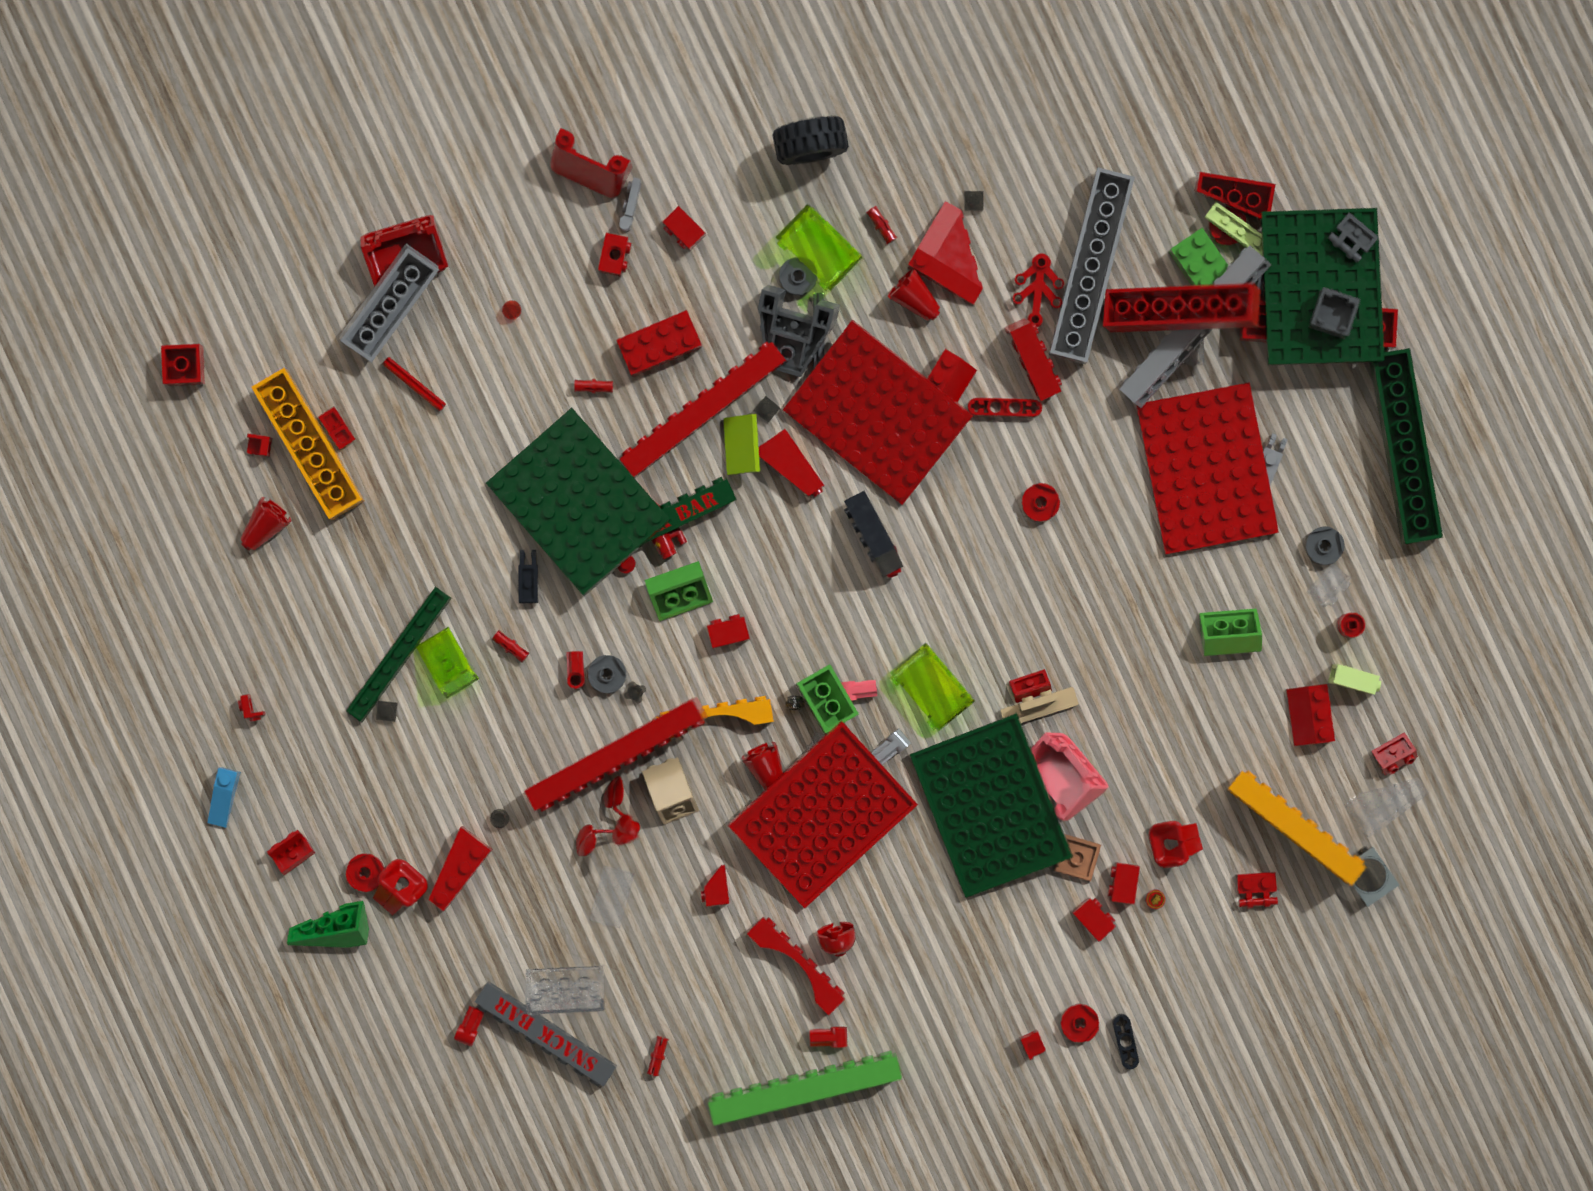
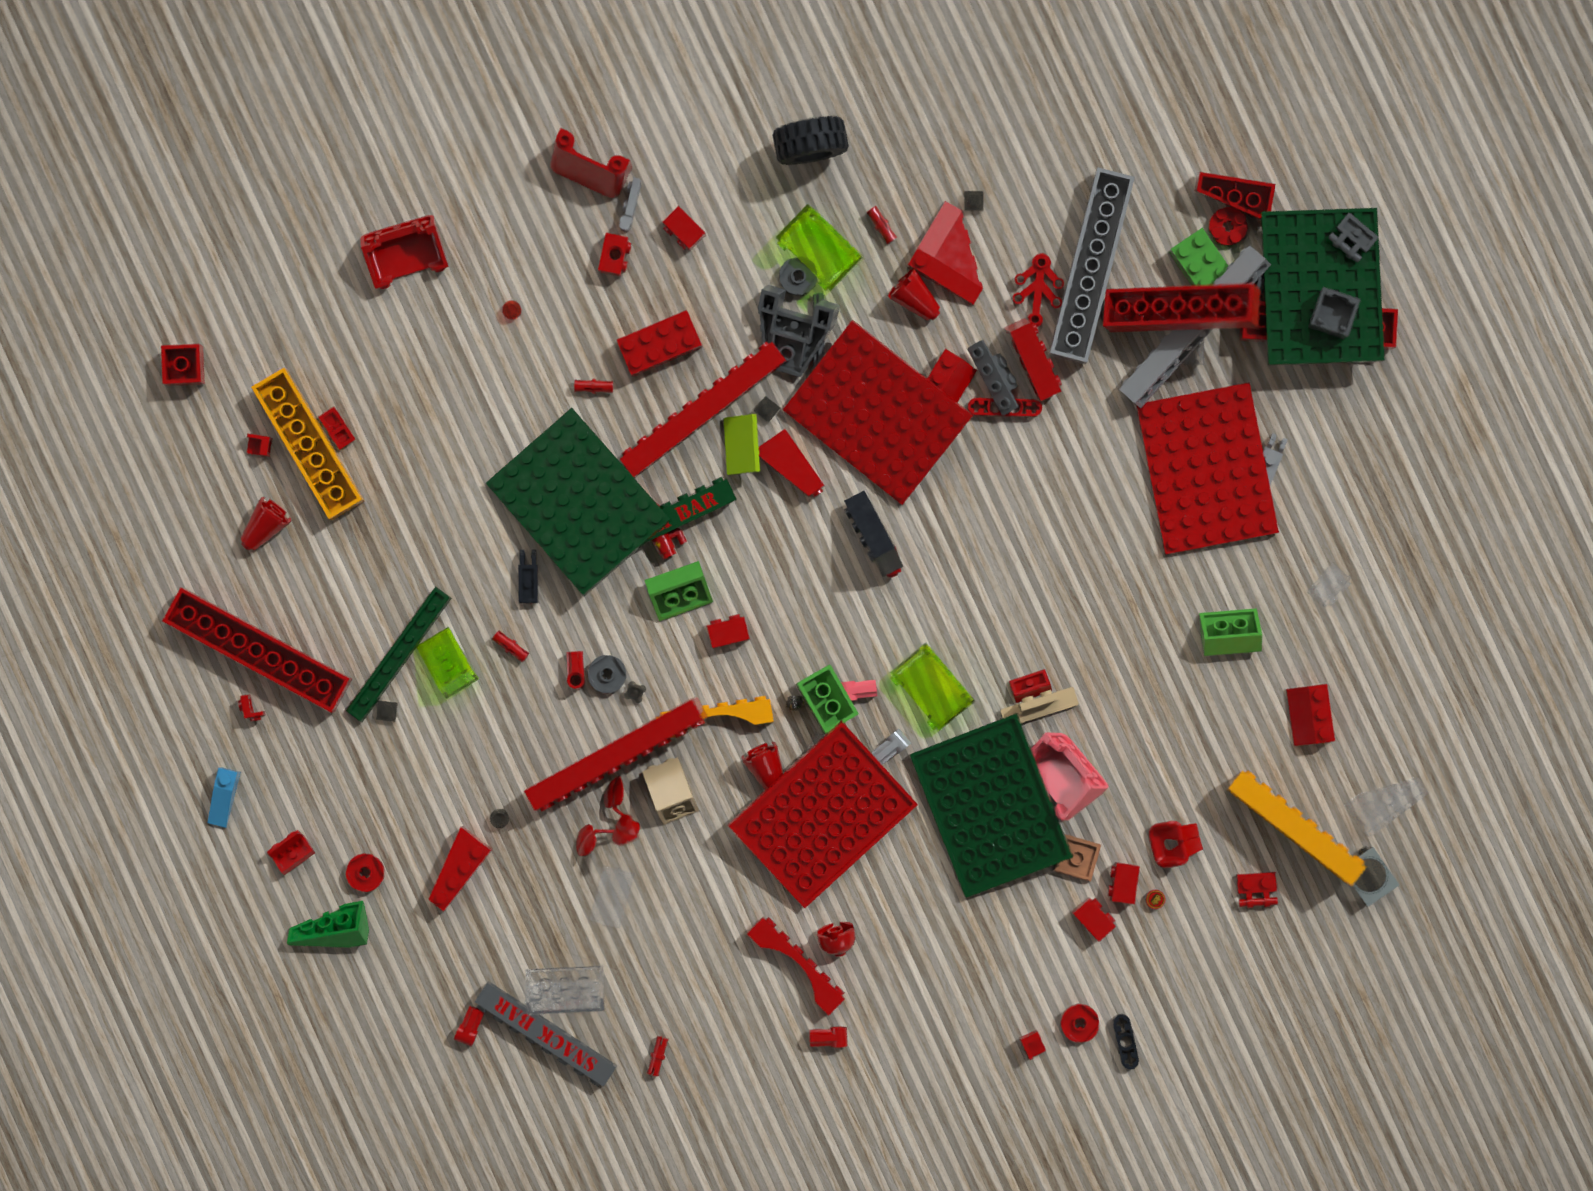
light grey brick [339,244,439,362] -> none
red piece [373,859,428,916] -> none
red axle [383,357,446,411] -> none
red plate [617,556,636,573] -> none
red slope [701,864,730,906] -> none
bright green brick [708,1051,902,1125] -> none
red plate [1021,483,1060,522] -> none
yellowish green tile [1204,202,1263,256] -> none
dark grey plate [1305,526,1345,565] -> none
yellowish green slope [1328,664,1381,695] -> none
red wheel [1337,613,1365,638] -> none
dark green brick [1370,348,1443,545] -> none
red bracket [1371,732,1418,776] -> none
none -> red brick [162,587,352,713]
none -> dark grey bracket [967,340,1018,415]

